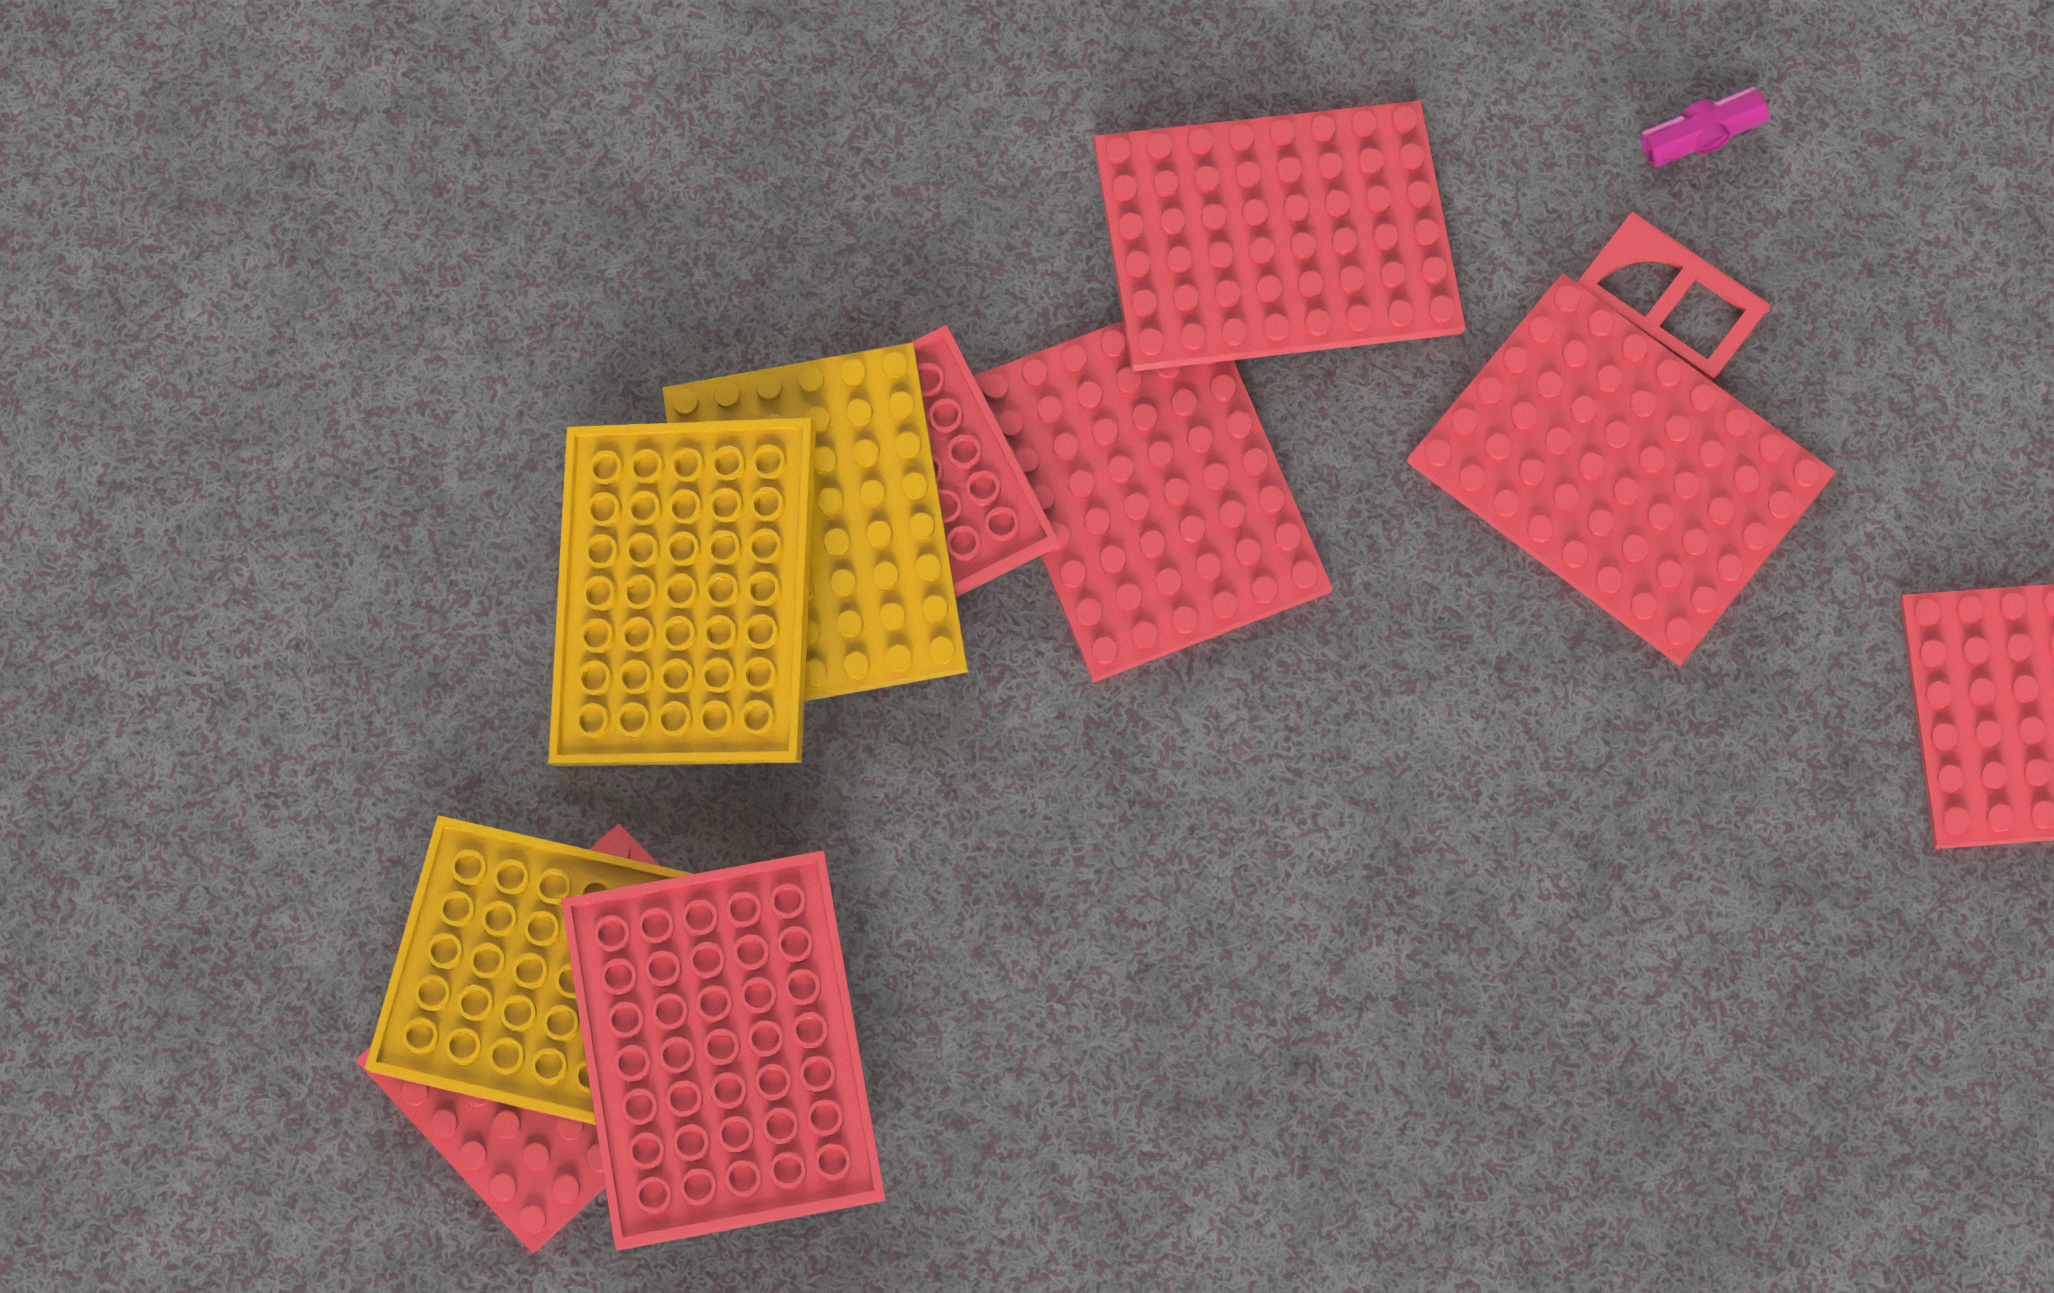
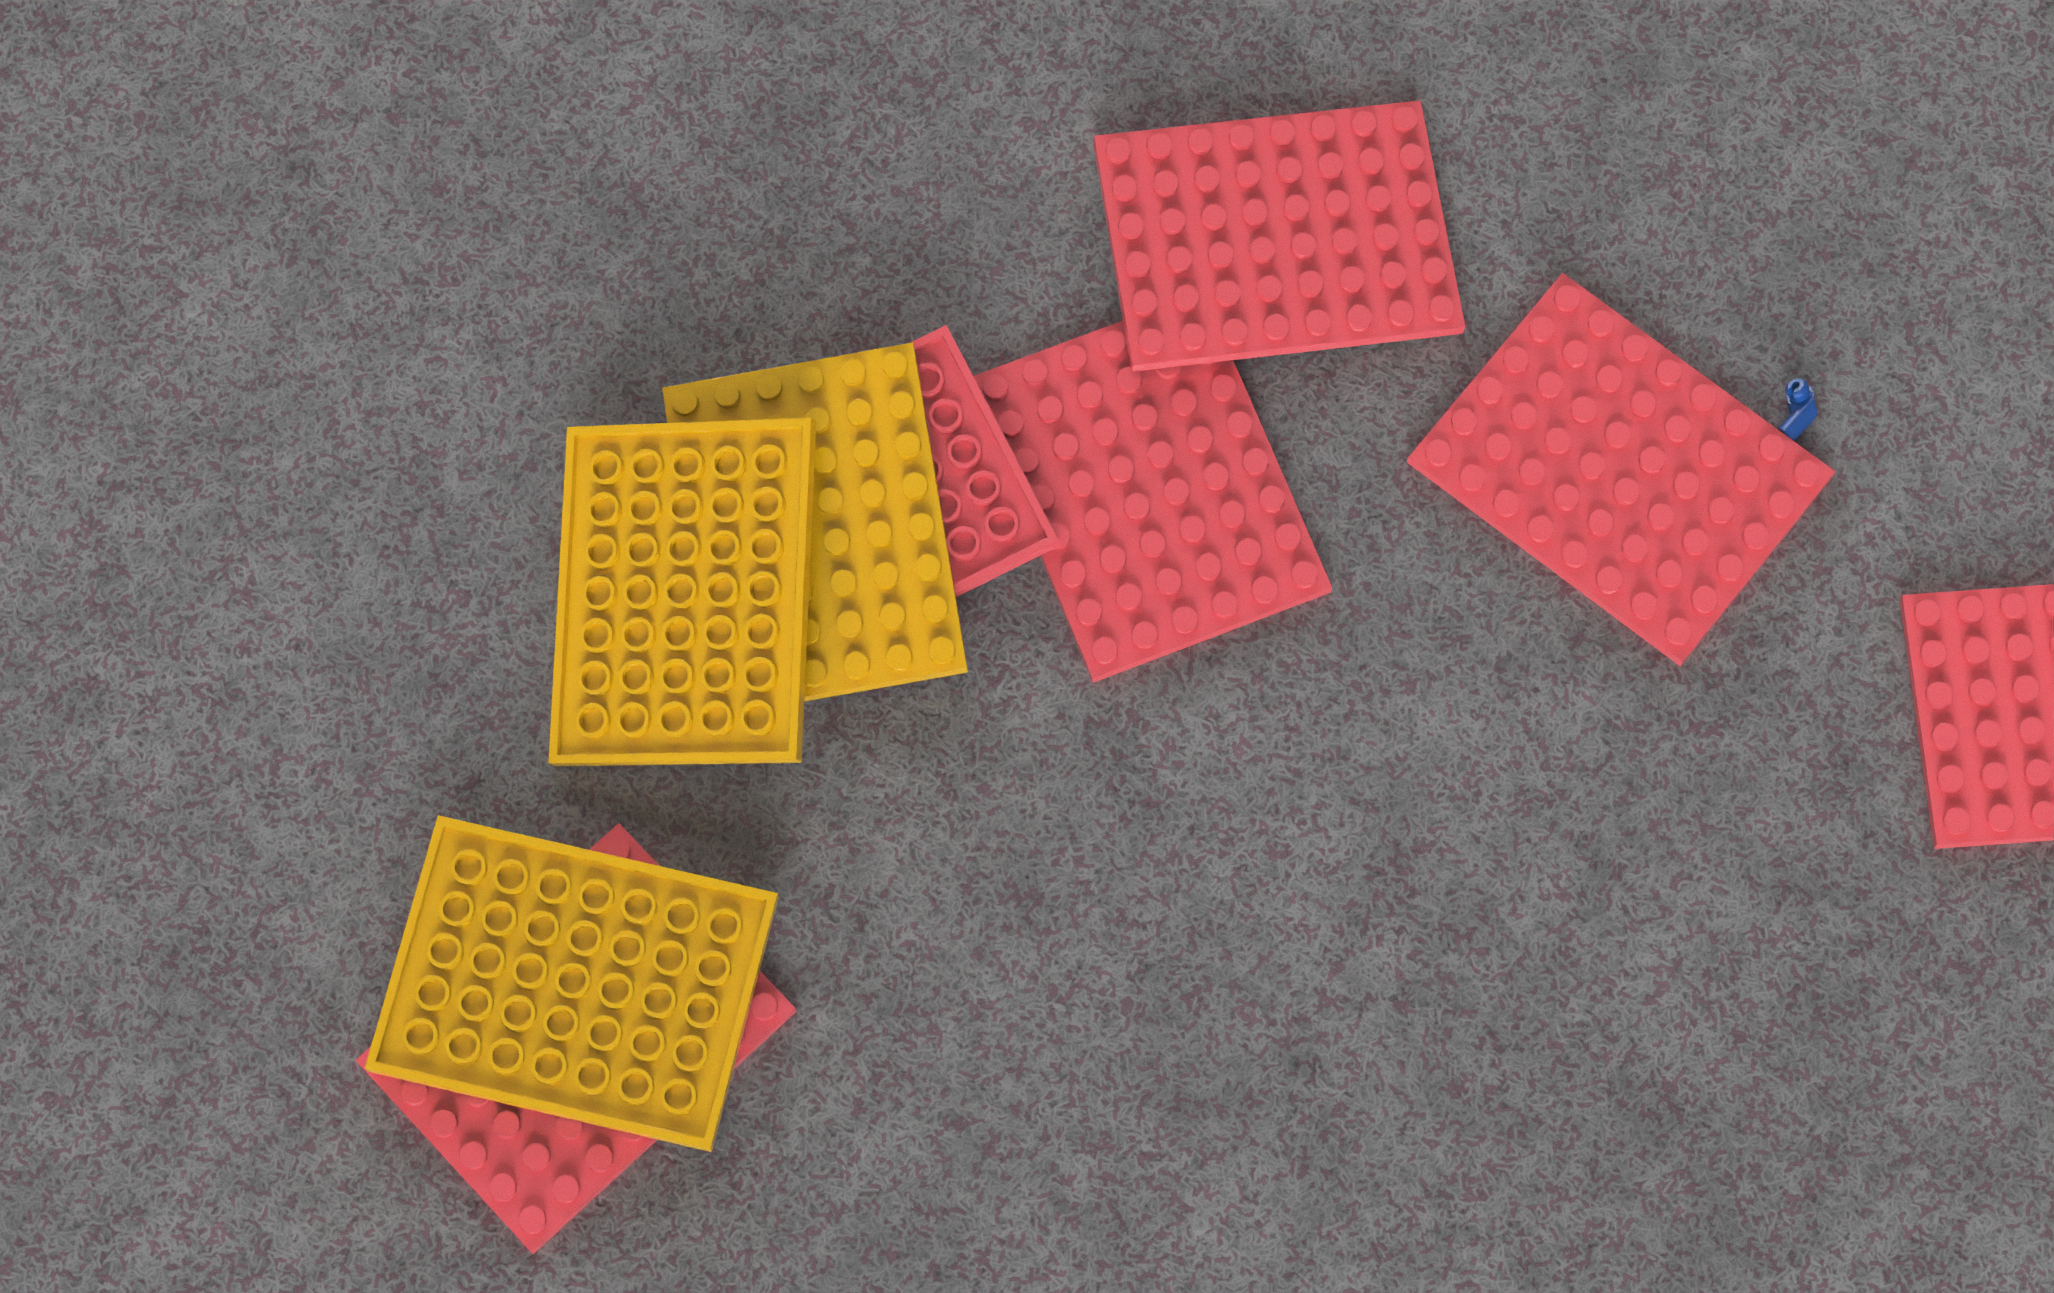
coral plate [561,850,886,1251] -> none
coral window [1577,211,1771,382] -> none
dark pink piece [1640,86,1769,168] -> none
none -> blue arm [1778,378,1817,441]

